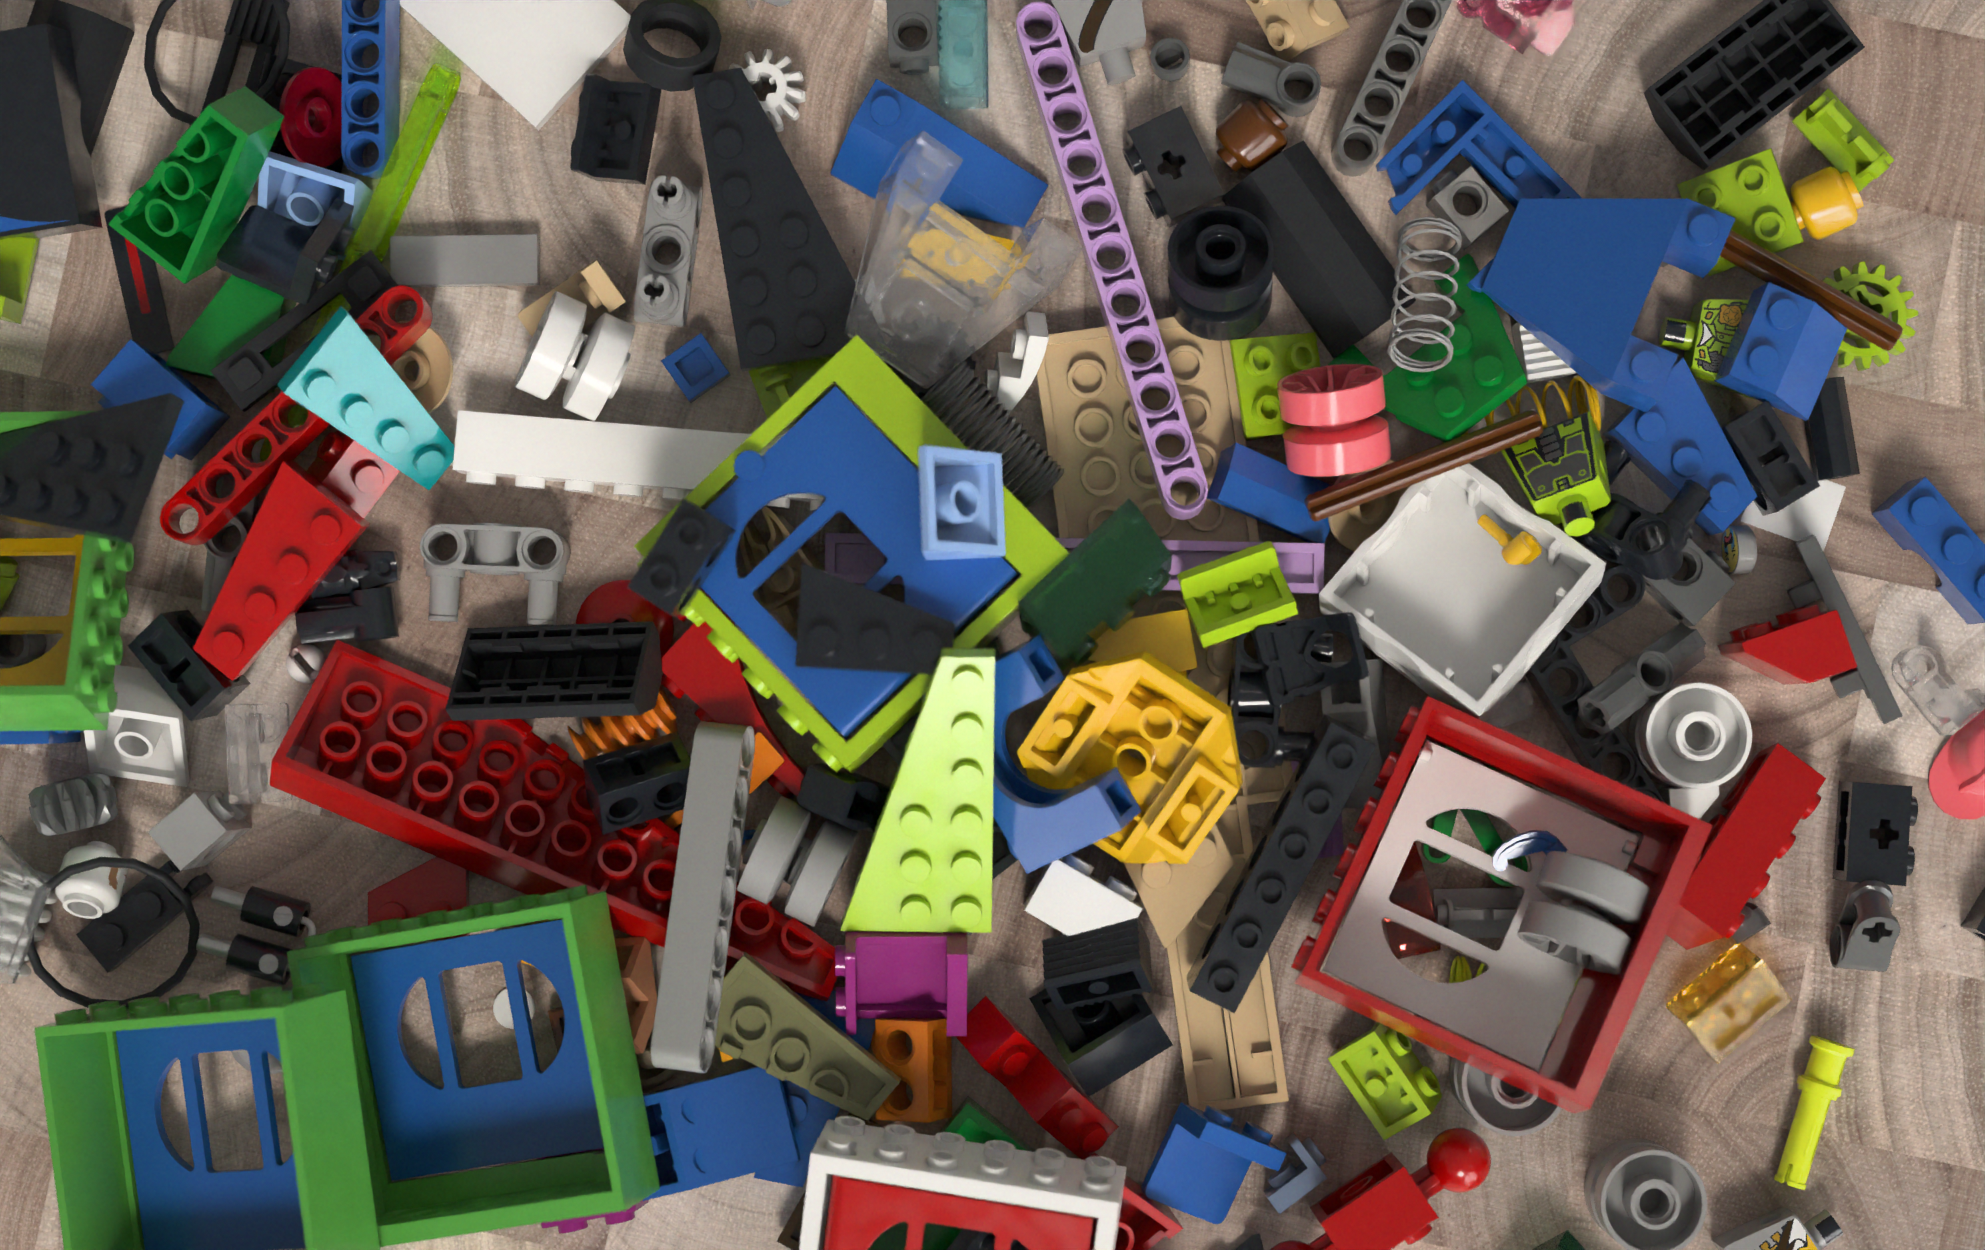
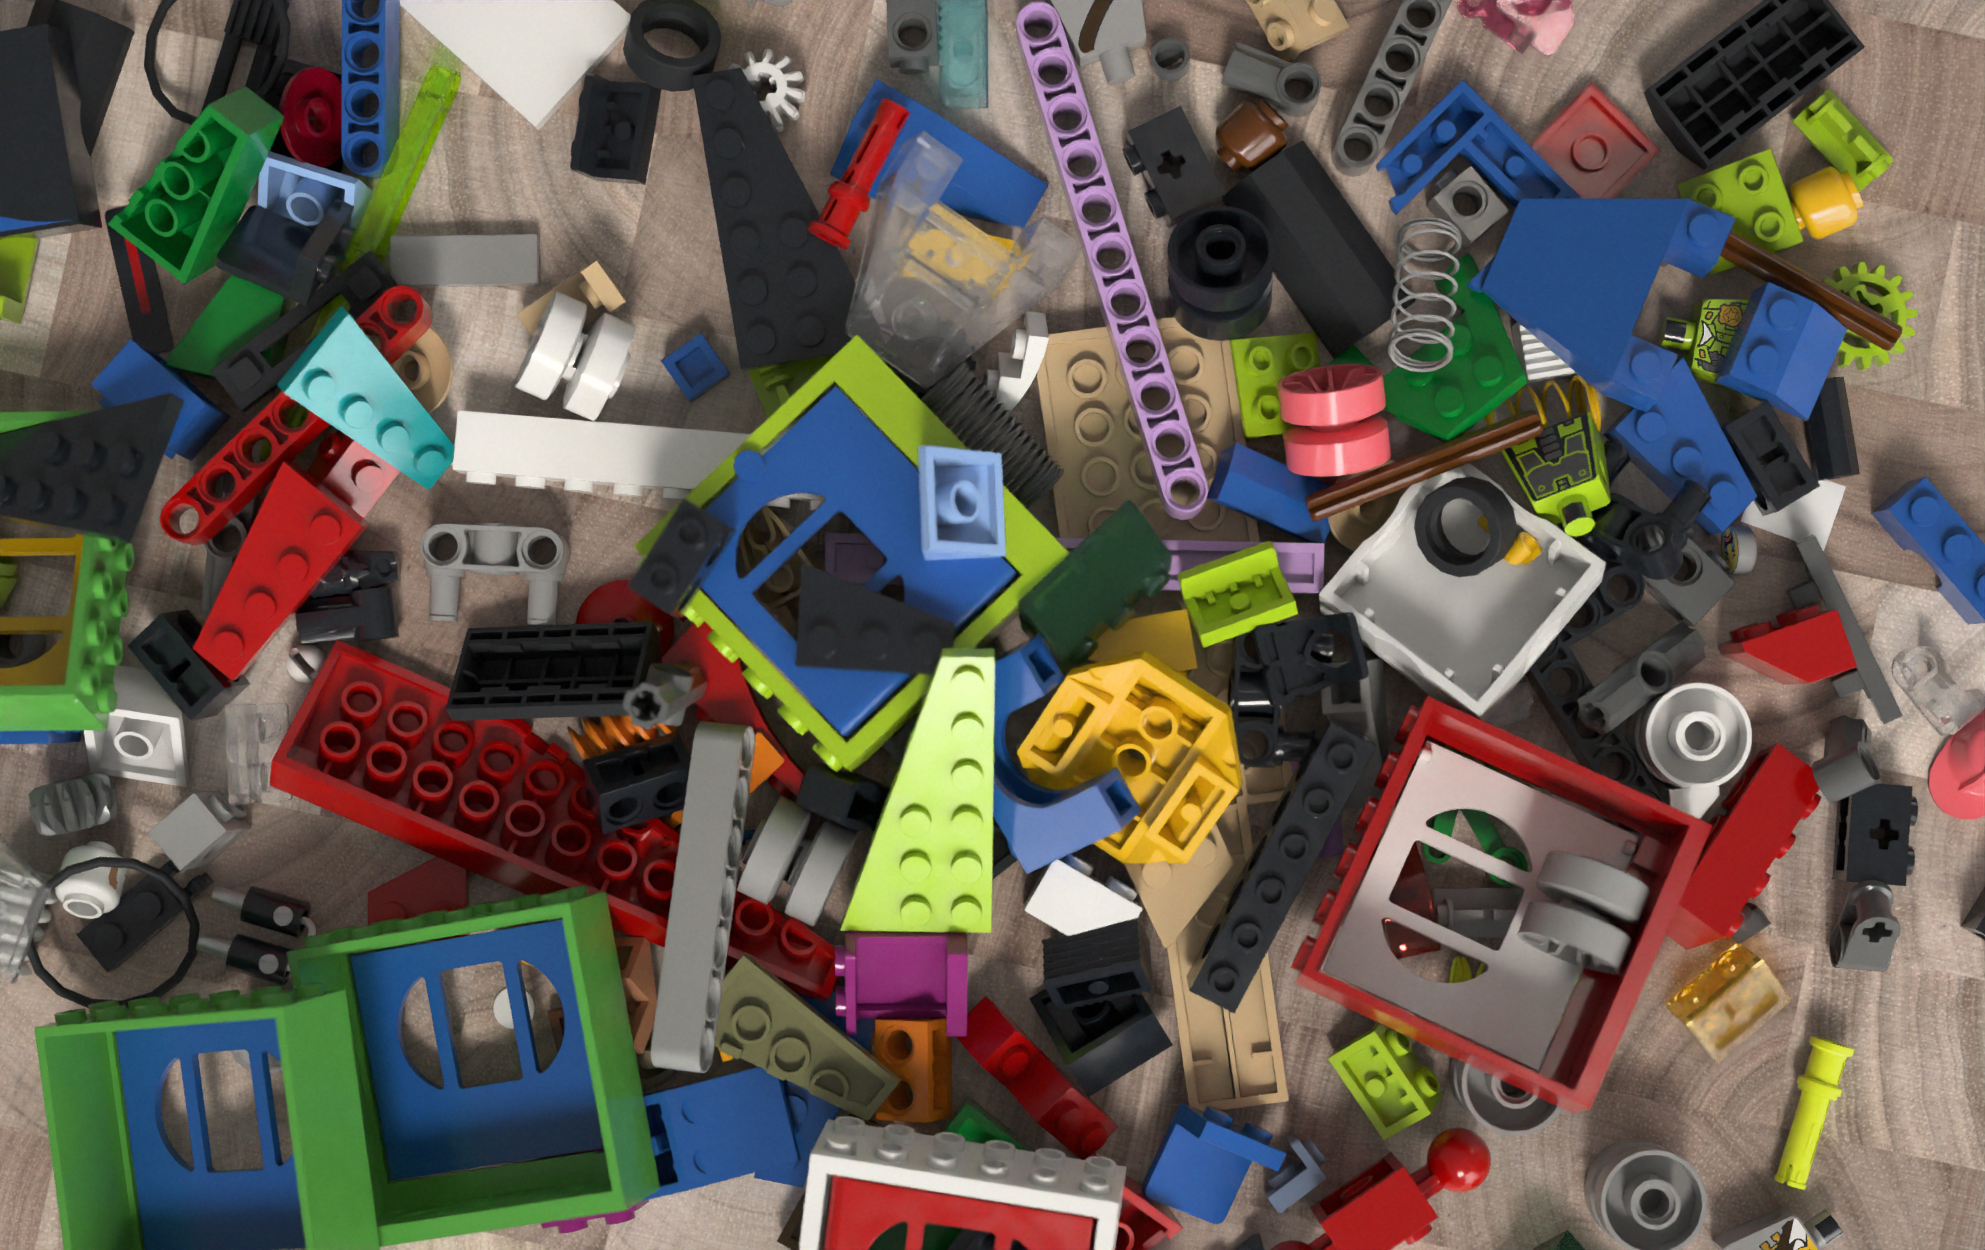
light grey piece [634,176,703,327] -> none
piece [1492,830,1567,871] -> none
none -> dark grey piece [623,660,708,730]
none -> red pin [808,98,911,250]
none -> black tyre [1414,477,1517,577]
none -> tile [1529,82,1661,199]
none -> dark grey piece [1812,715,1881,803]

